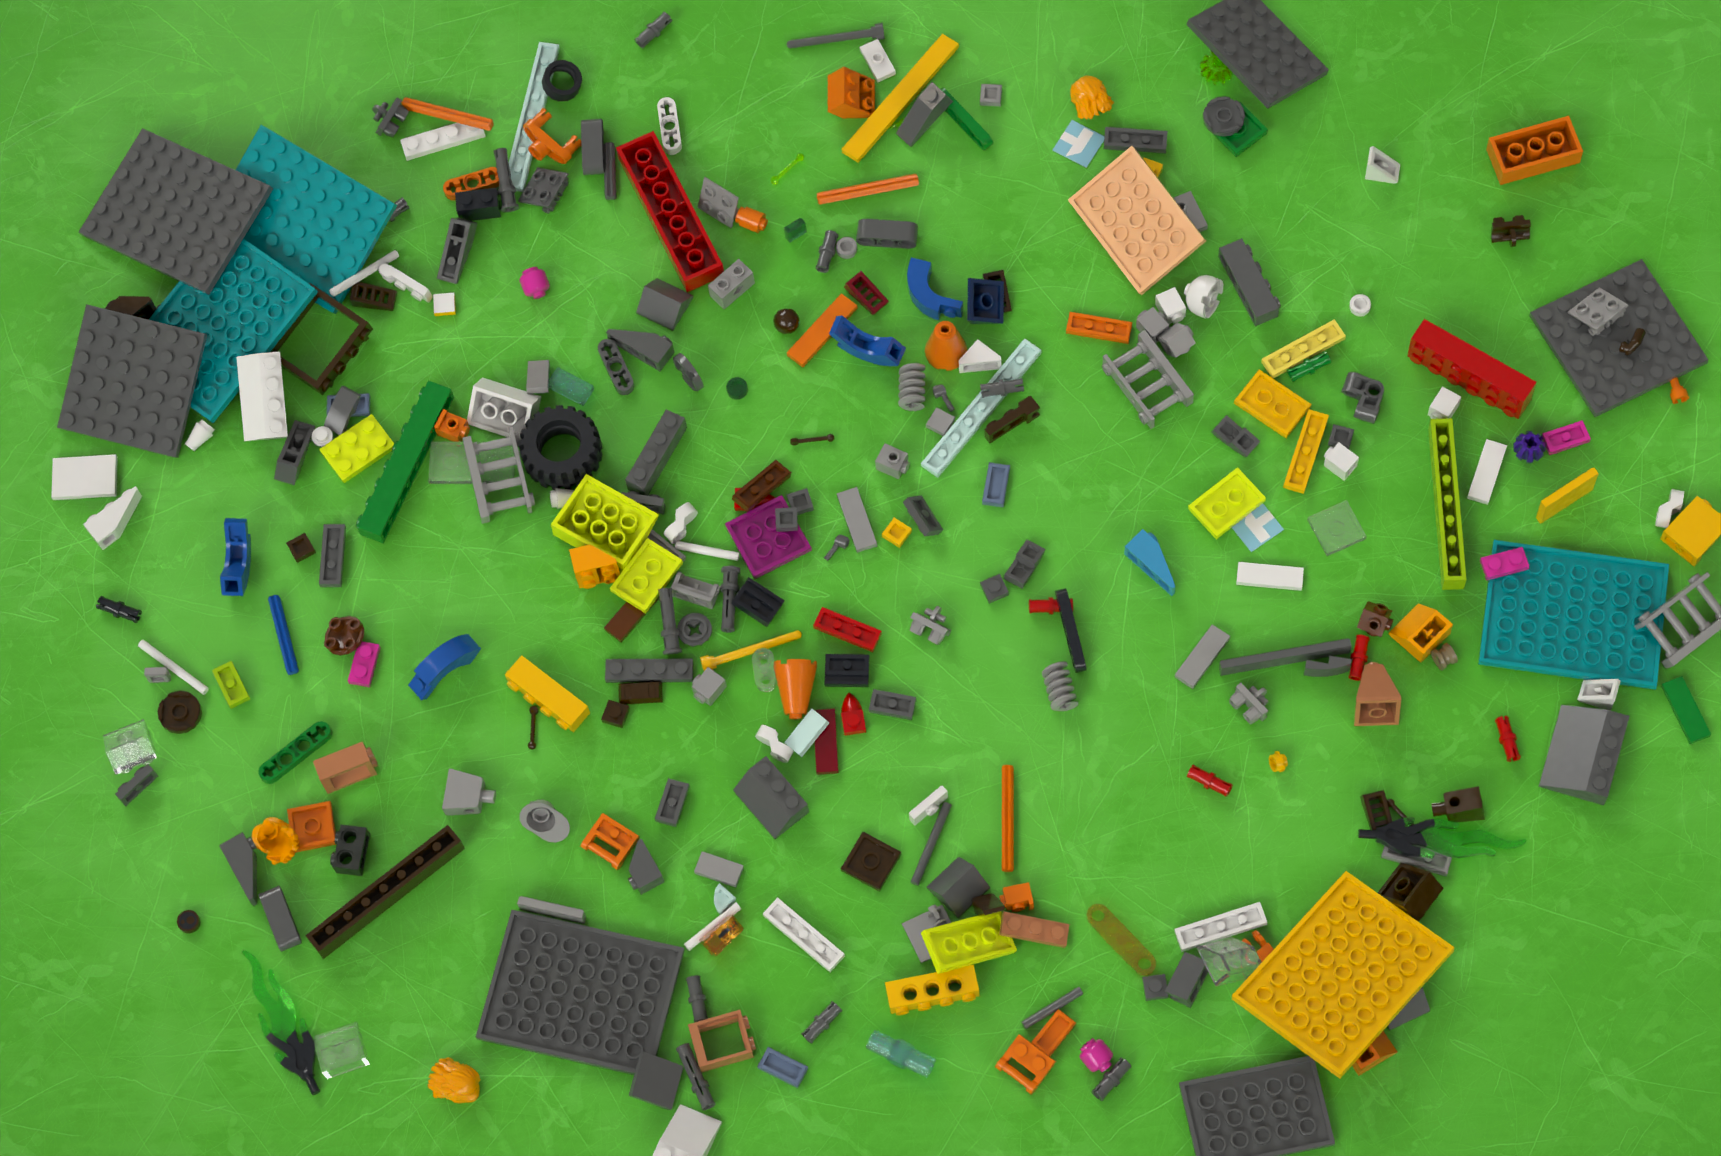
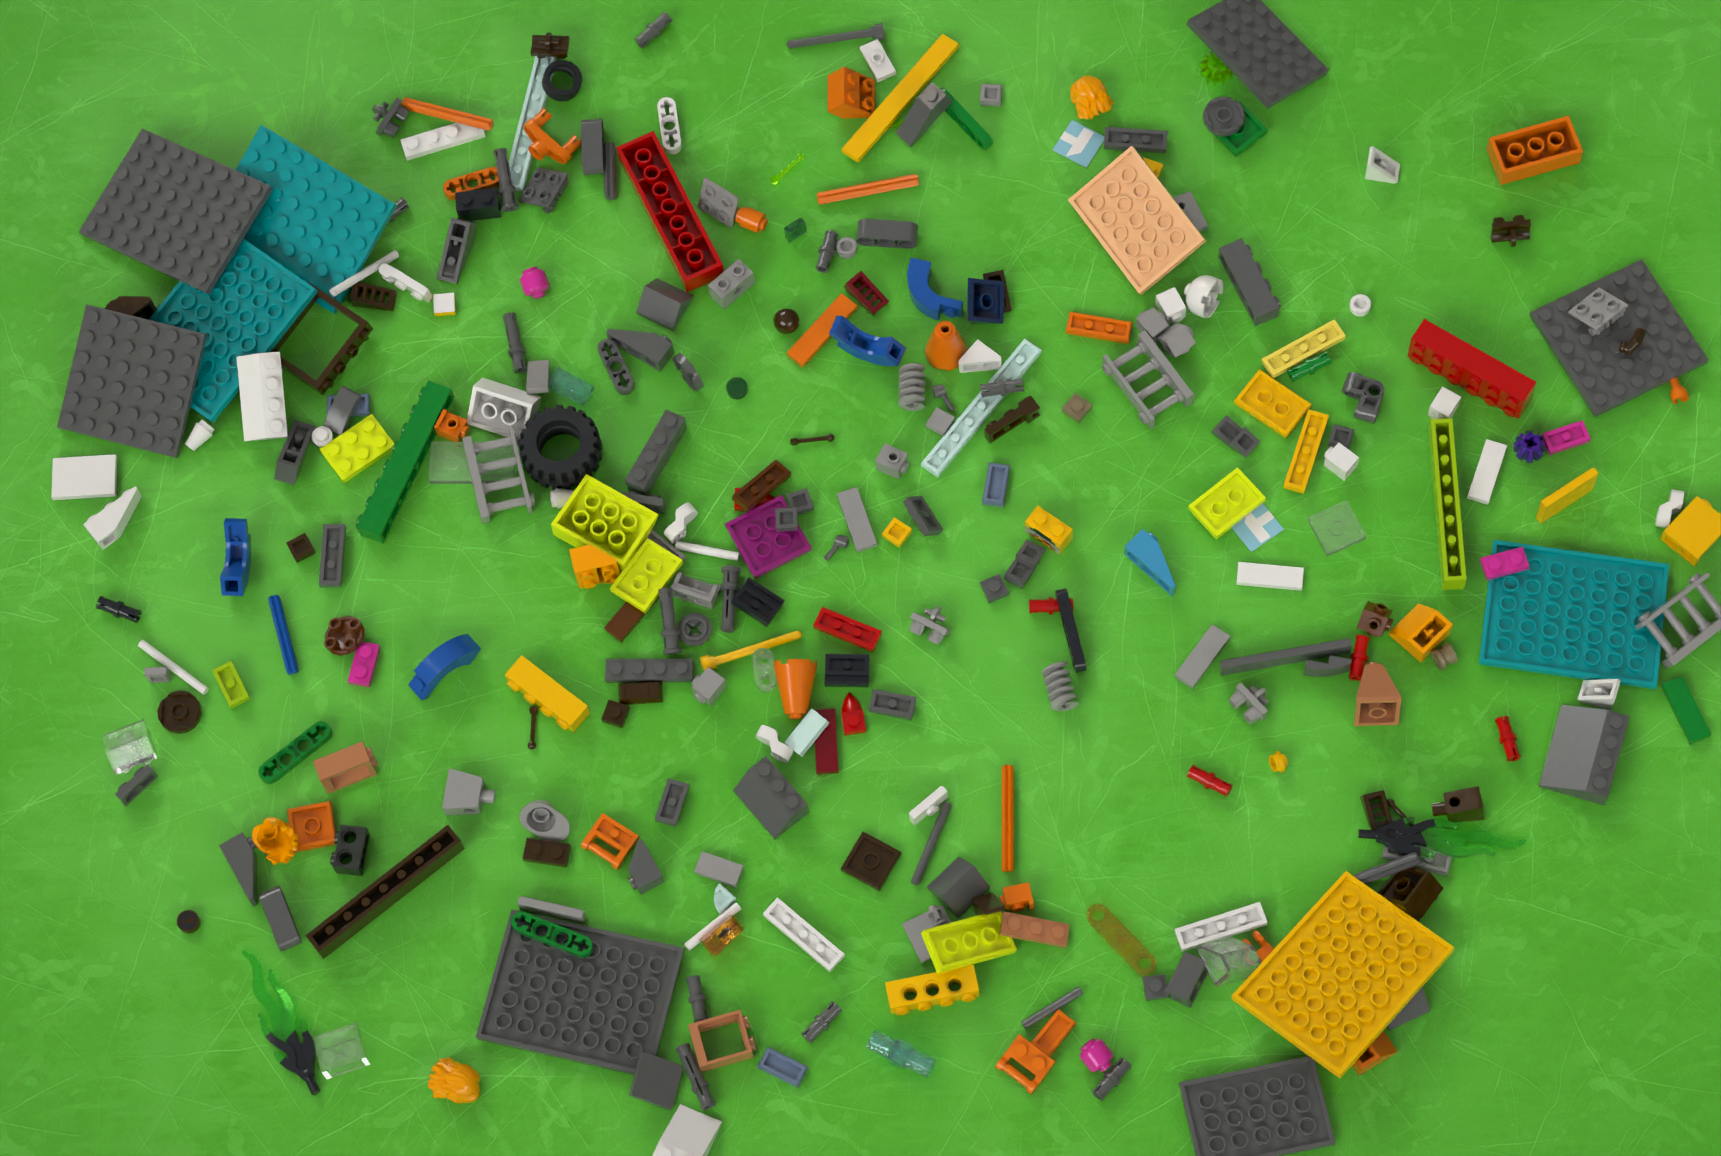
none -> dark grey pin [503,312,527,374]
none -> green beam [511,911,594,958]
none -> dark brown plate [522,838,571,868]
none -> dark brown hips [530,32,570,59]
none -> yellow brick [1025,506,1073,555]
none -> dark tan plate [1062,393,1092,423]
none -> dark grey axle [1355,852,1420,884]

